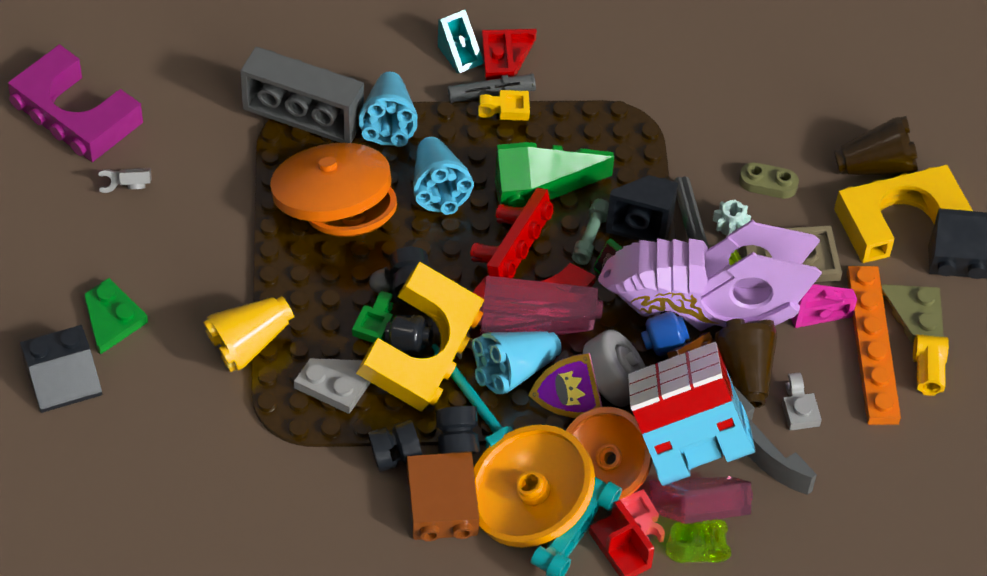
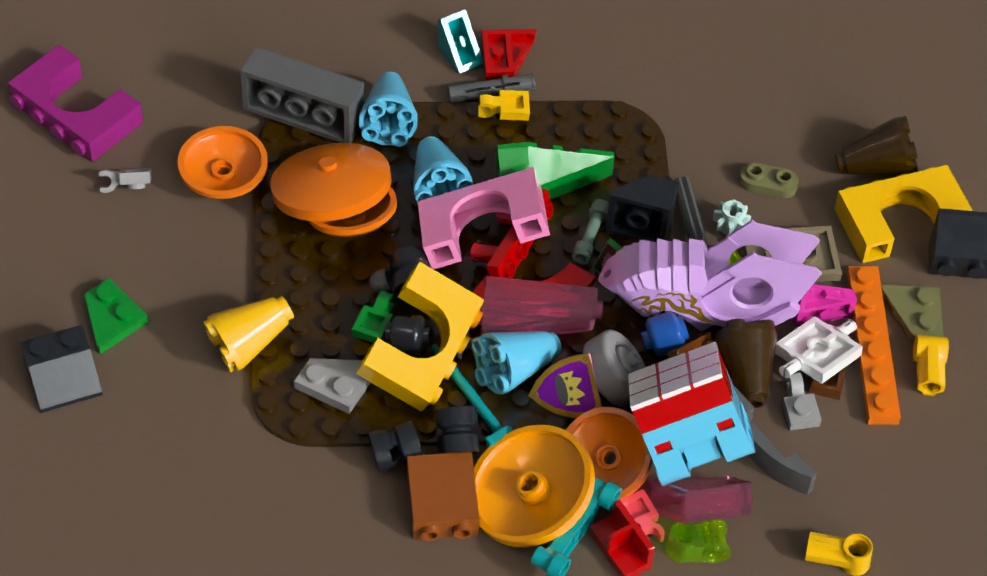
none -> orange dish [177,126,268,199]
none -> bright pink arch [417,167,550,270]
none -> white plate [775,316,863,384]
none -> yellow piece [805,531,873,576]
none -> reddish brown tile [809,369,846,400]

